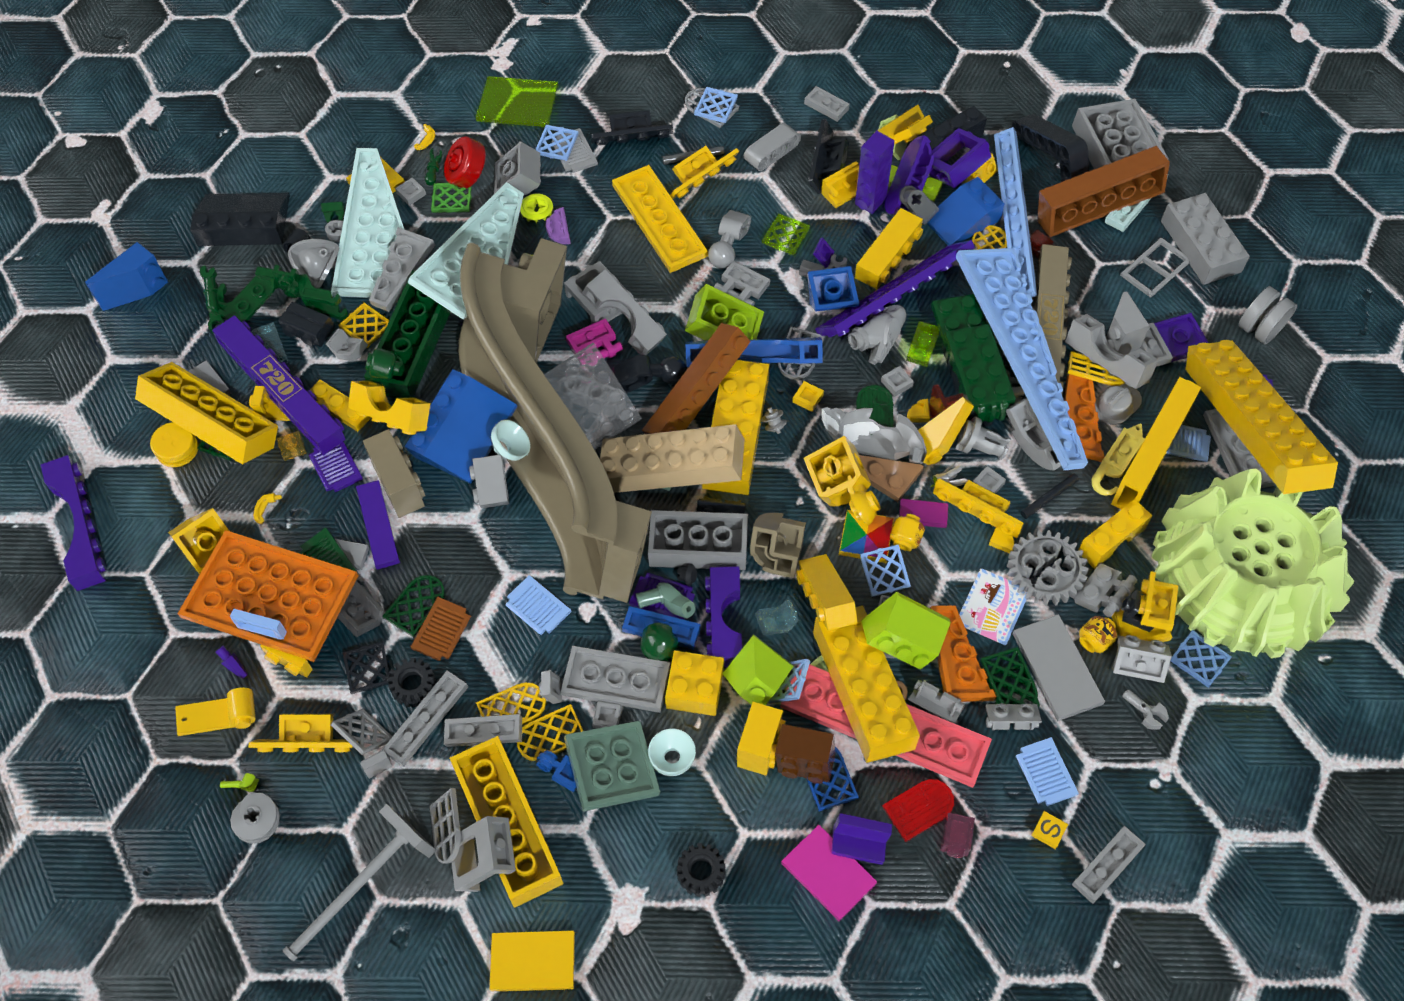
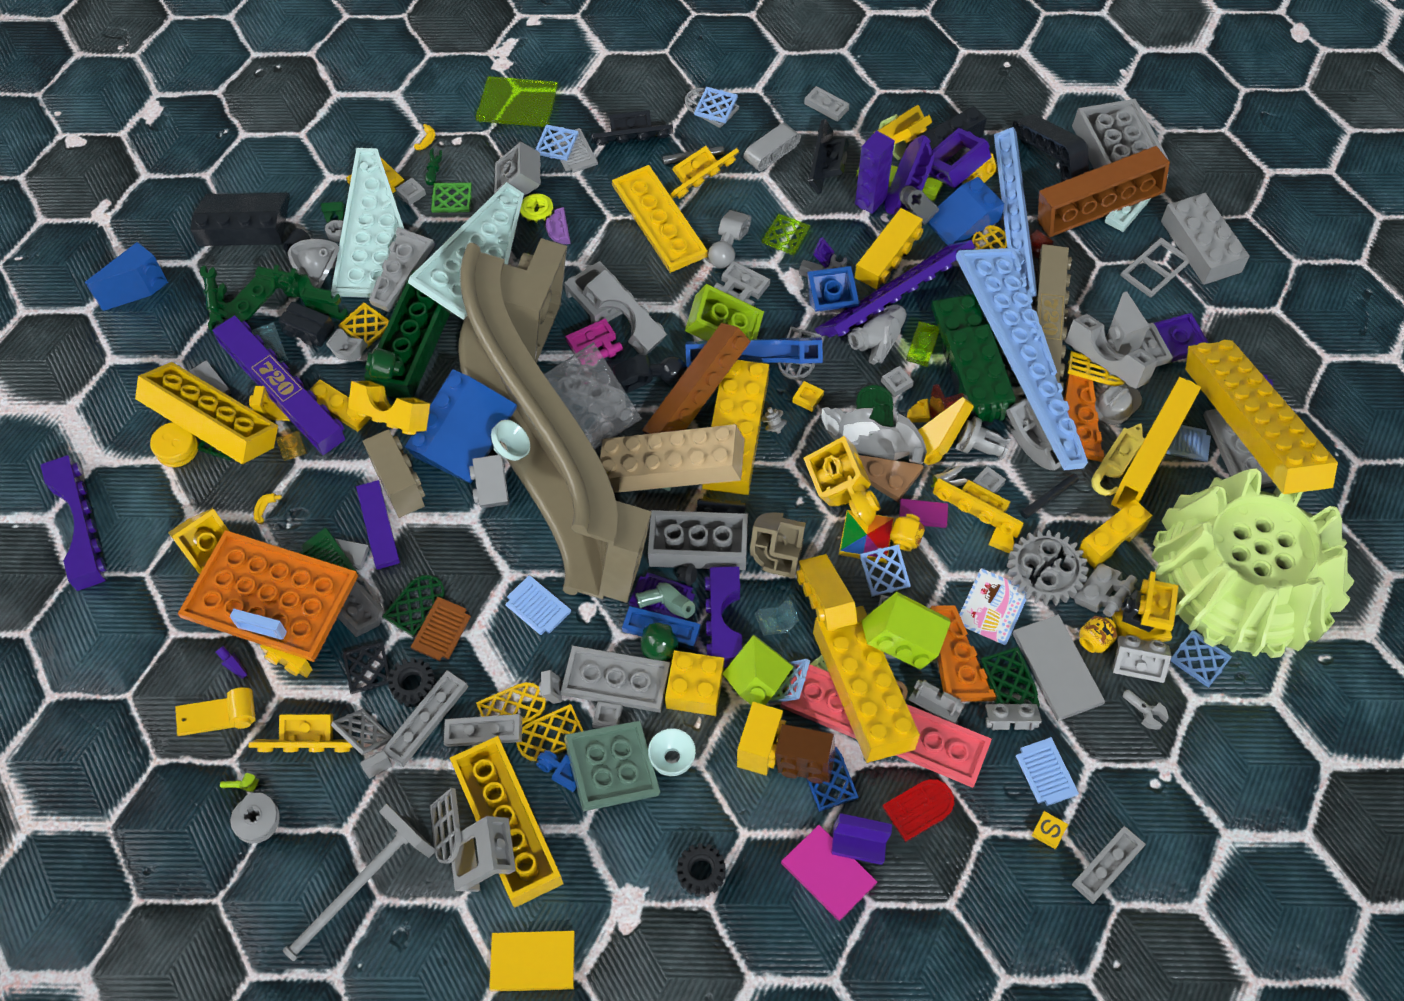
dark purple window [309,442,363,492] -> none
red wheel [444,136,486,188] -> none
yellow hinge [822,161,859,208] -> none
clear pink brick [941,813,975,858] -> none
light grey wheel [1238,286,1297,345] -> none

